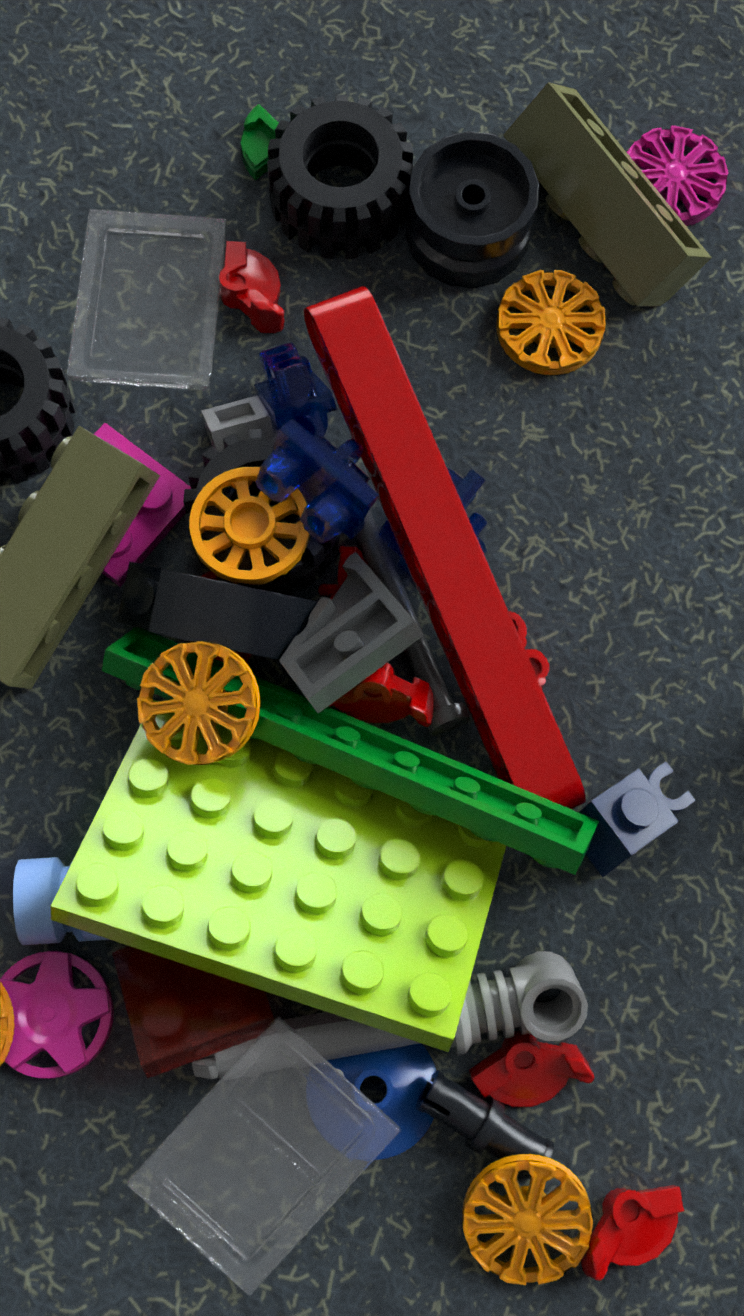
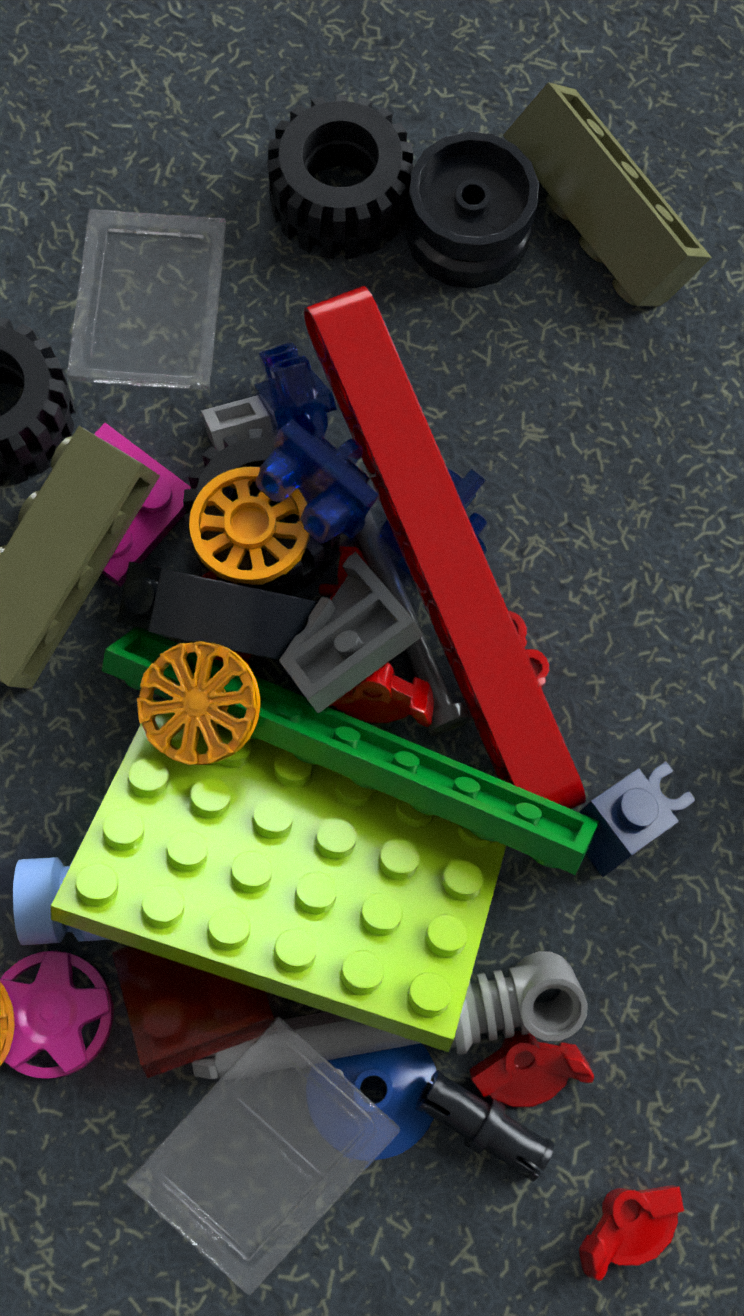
red piece [219,241,284,333] -> none
green tile [241,104,279,181] -> none
light orange wheel [462,1154,593,1285] -> none
light orange wheel [496,270,606,375] -> none
dark pink wheel [627,126,729,226] -> none

